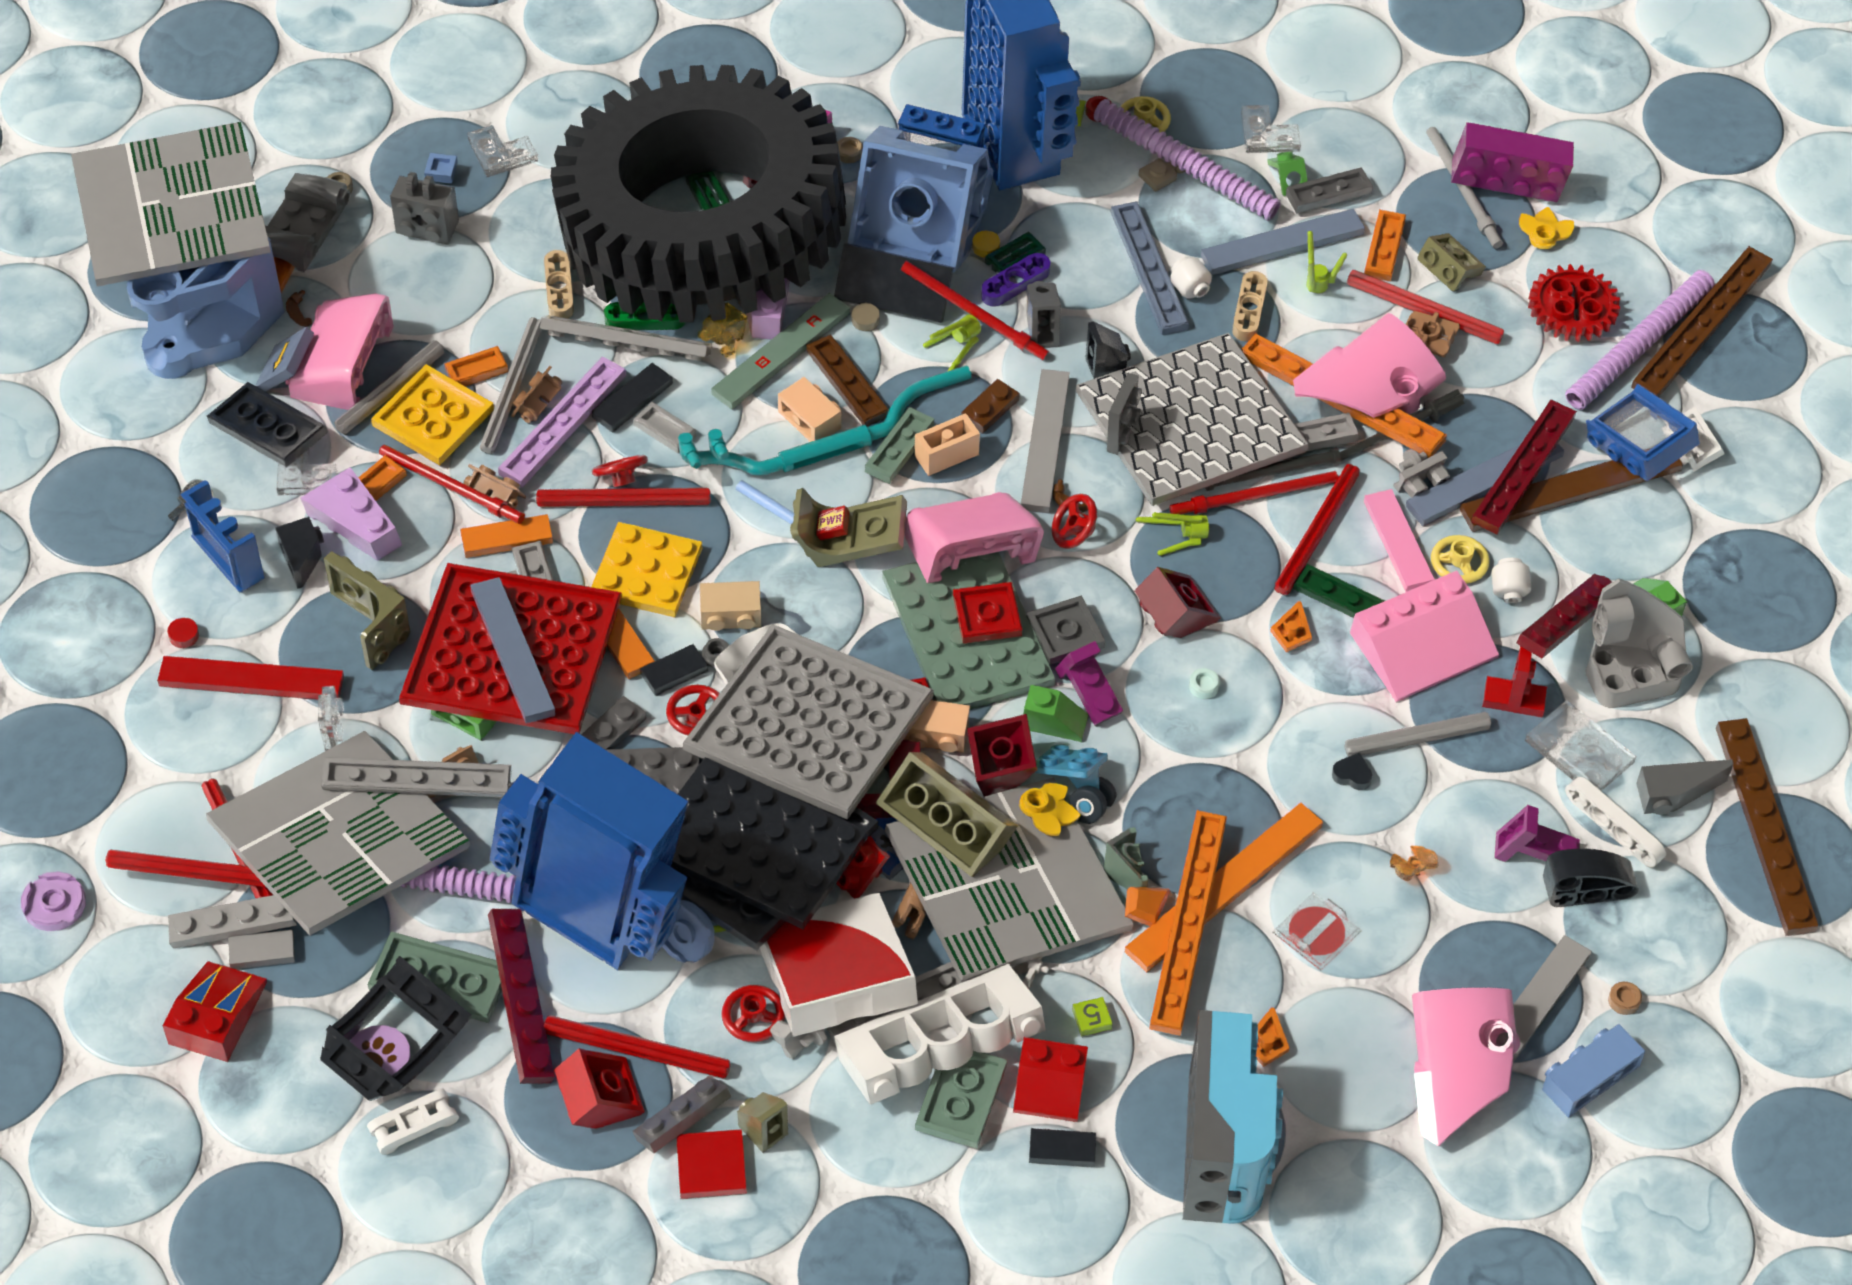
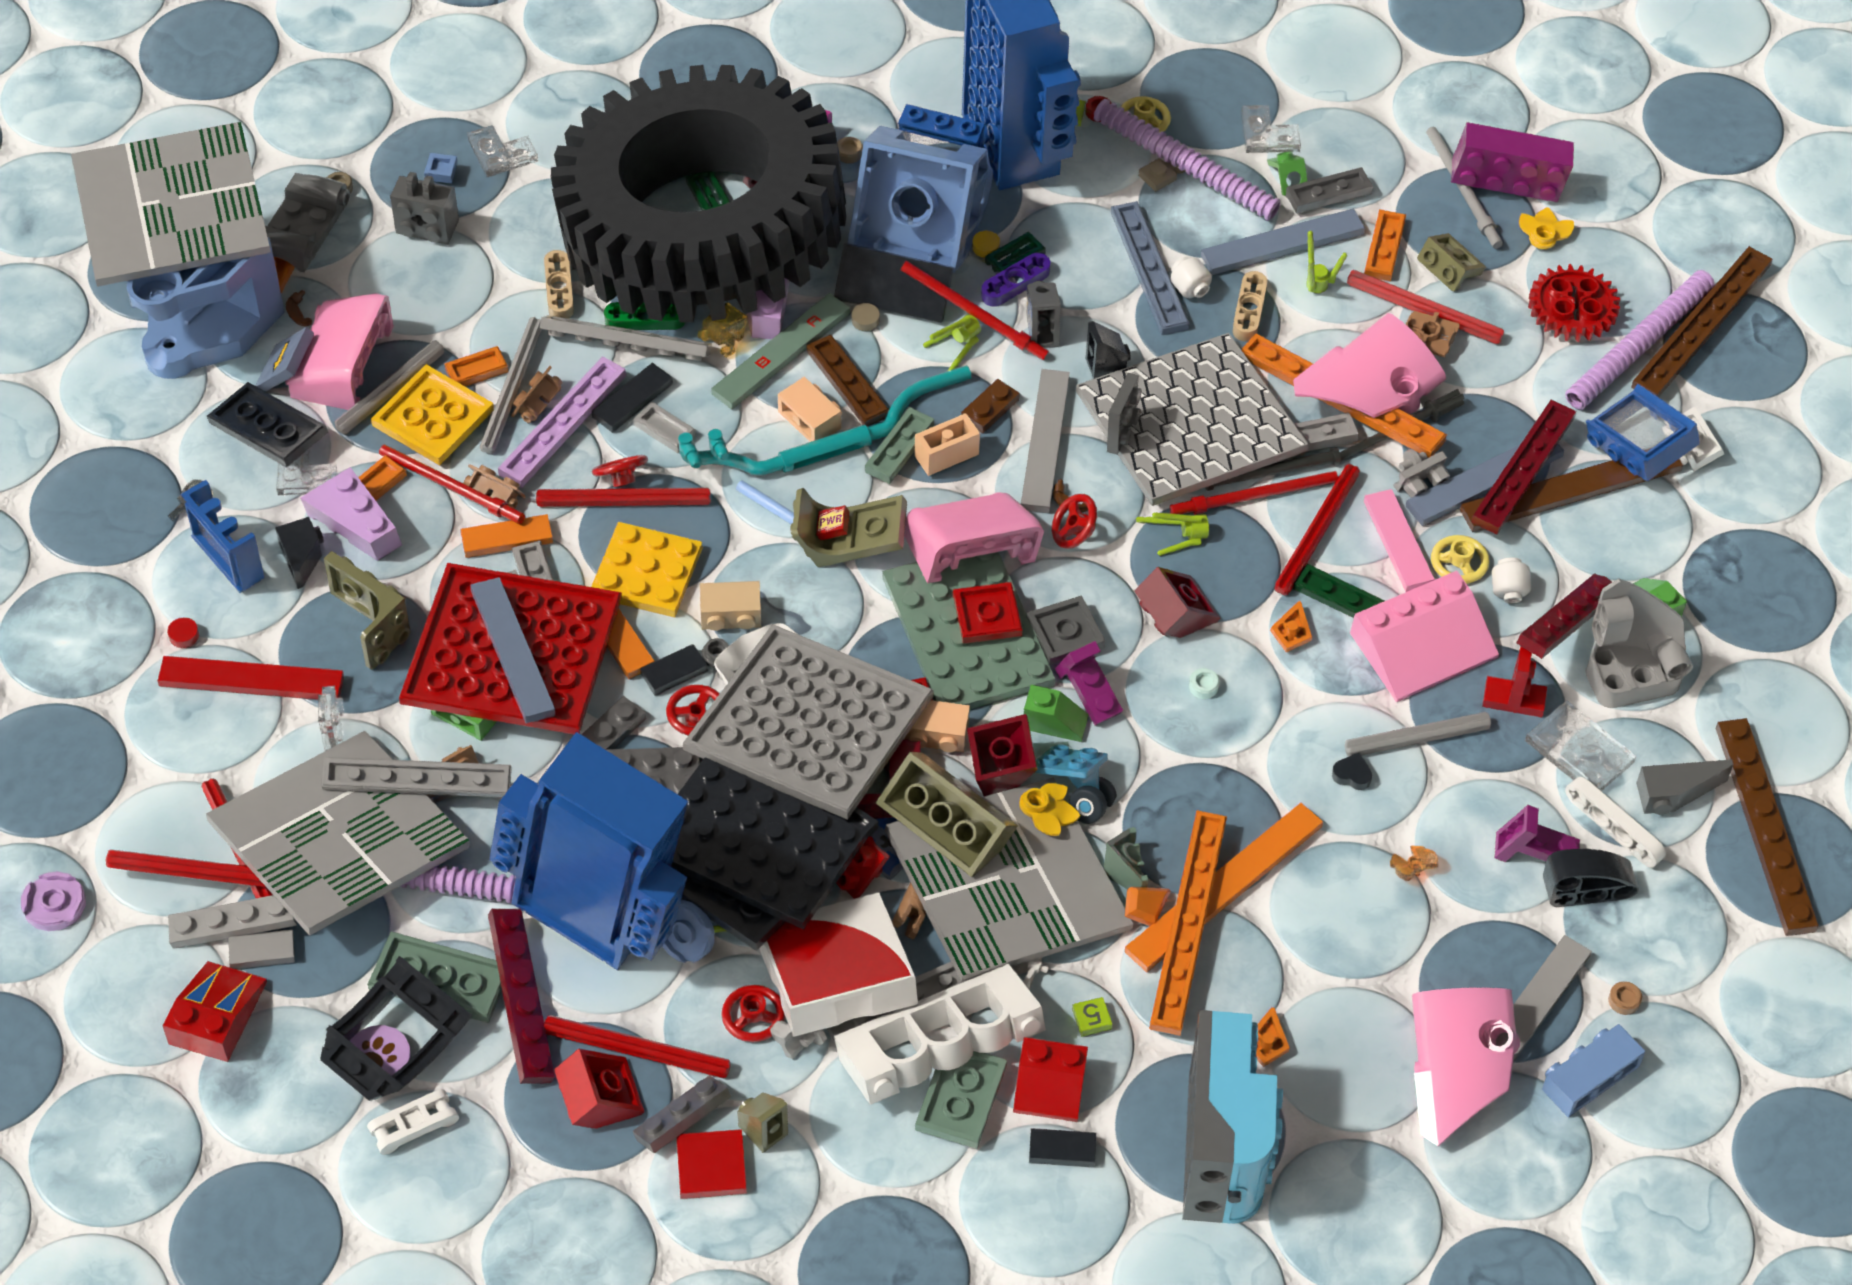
clear piece [1272,892,1361,971] -> none

